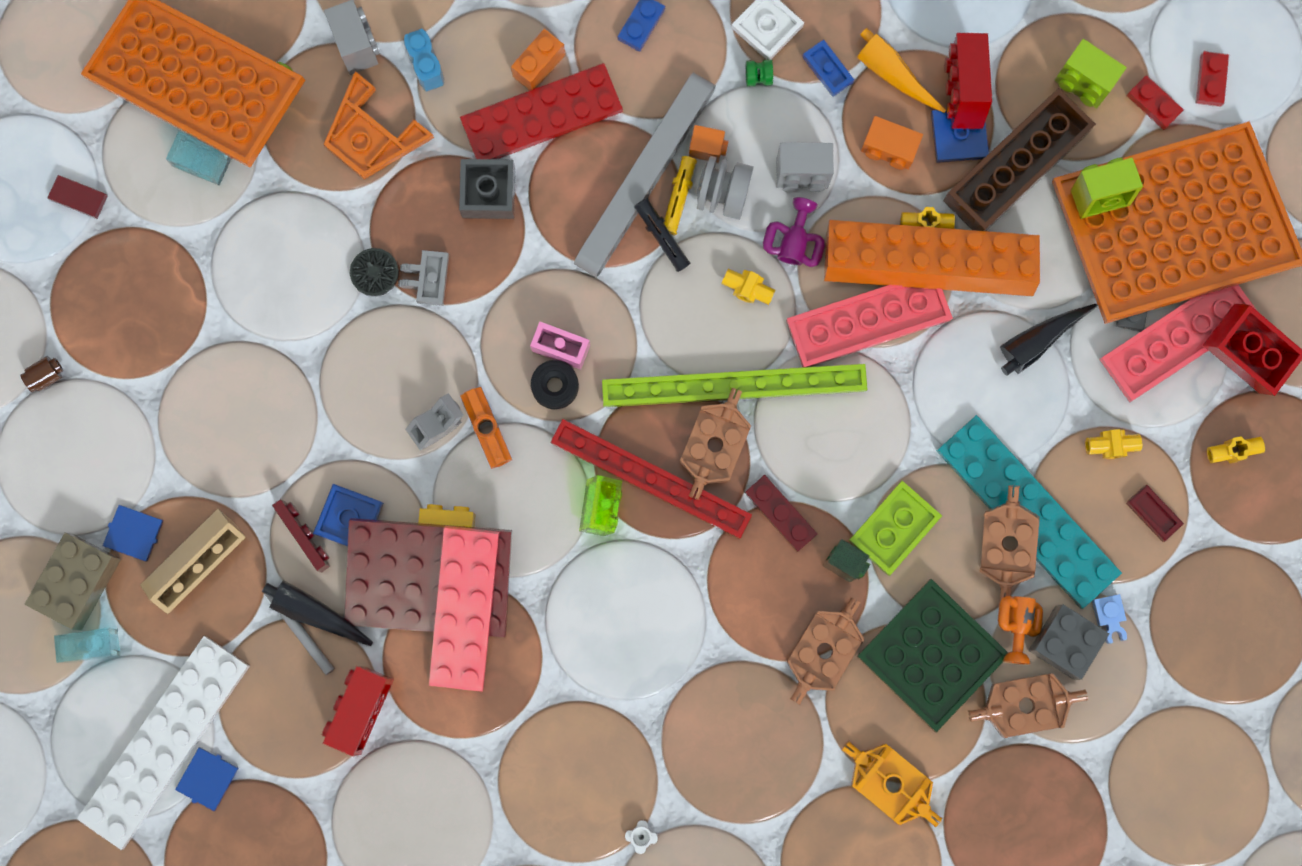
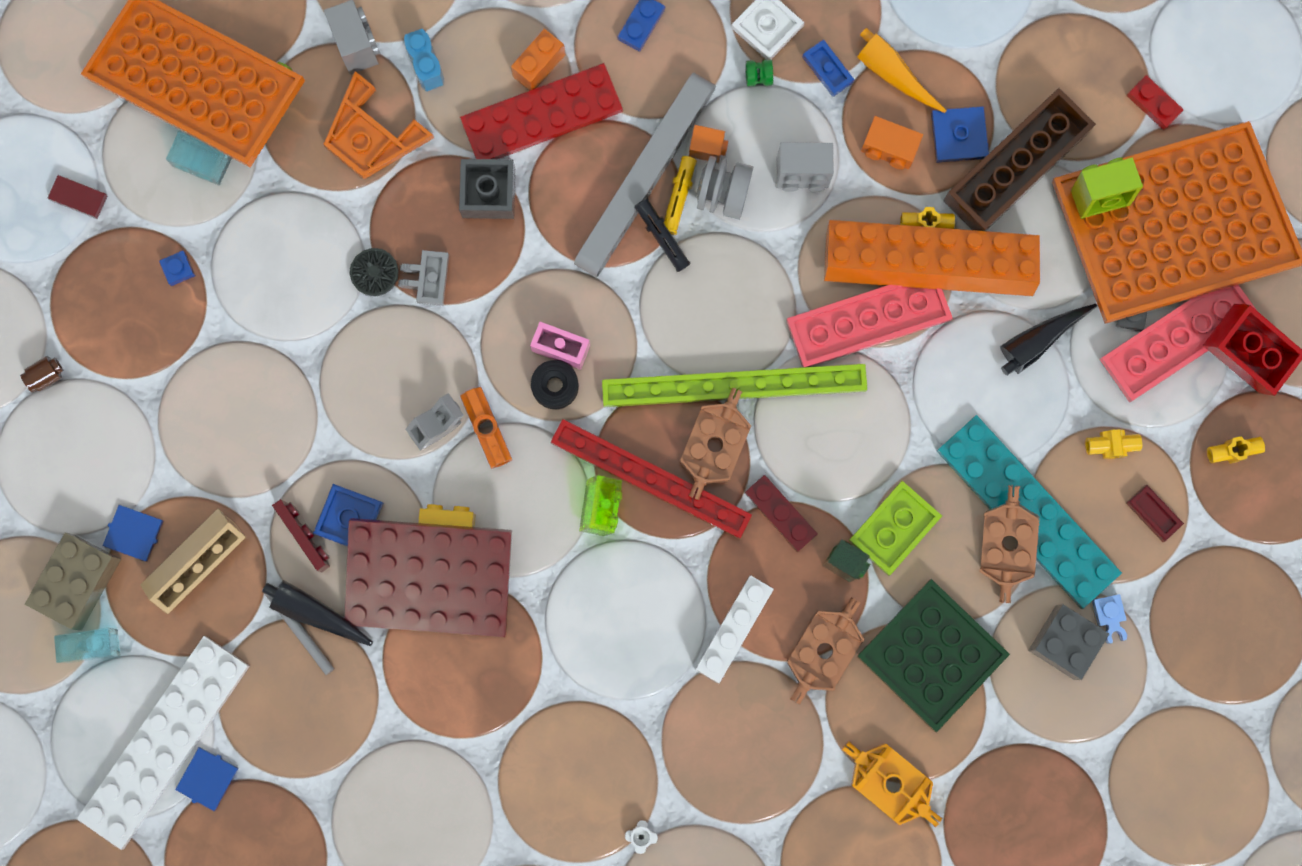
red brick [322,666,394,756] -> none
coral plate [429,526,500,692] -> none
yellow axle [721,268,776,305] -> none
magenta piece [763,197,825,267] -> none
red brick [944,33,992,129] -> none
nougat plate [968,673,1088,738] -> none
orange piece [998,595,1043,665] -> none
lime brick [1054,38,1127,109] -> none
red plate [1196,51,1229,107] -> none
none -> blue plate [159,251,195,286]
none -> white brick [695,575,774,683]

